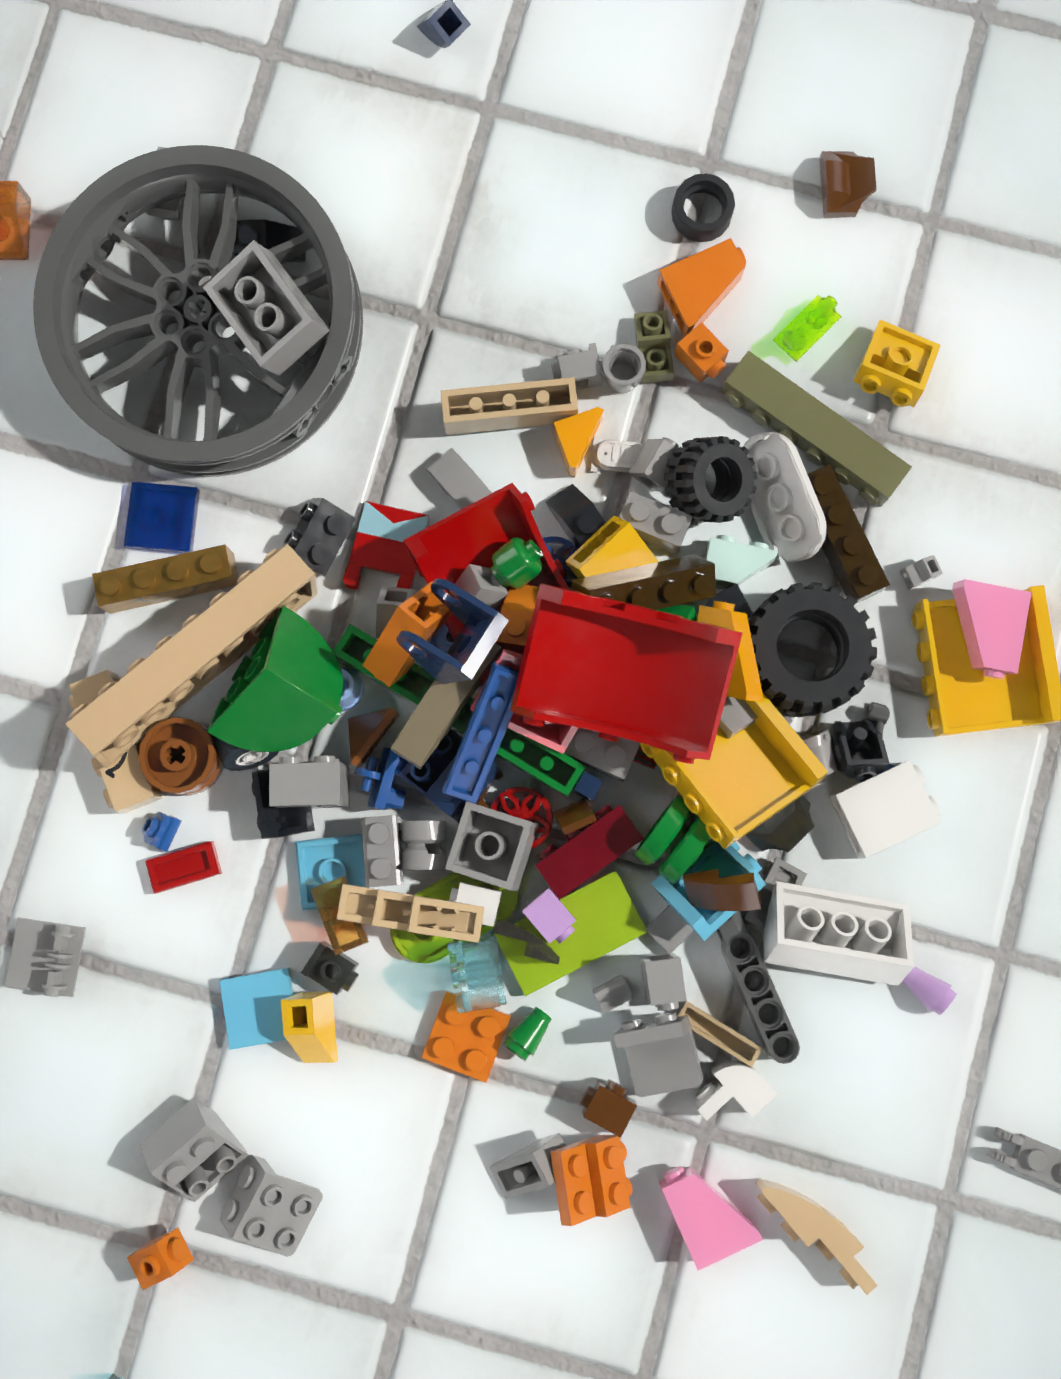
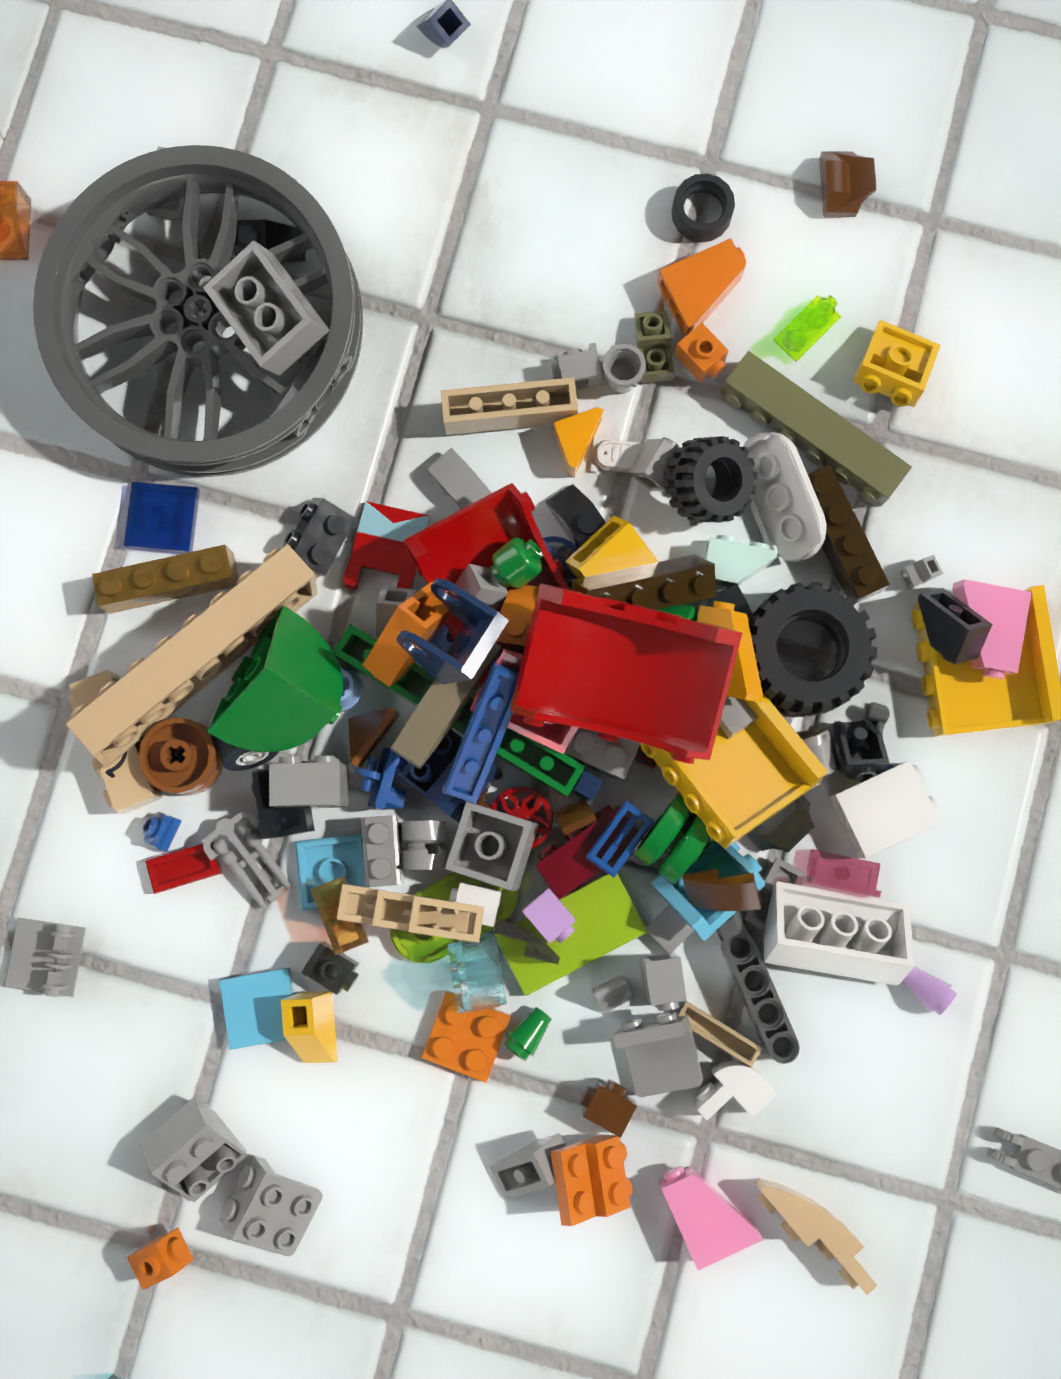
light grey brick [619,491,693,556] -> none
none -> light grey piece [203,812,292,909]
none -> blue tile [585,800,654,878]
none -> clear pink panel [804,849,882,898]
none -> black slope [918,588,993,665]

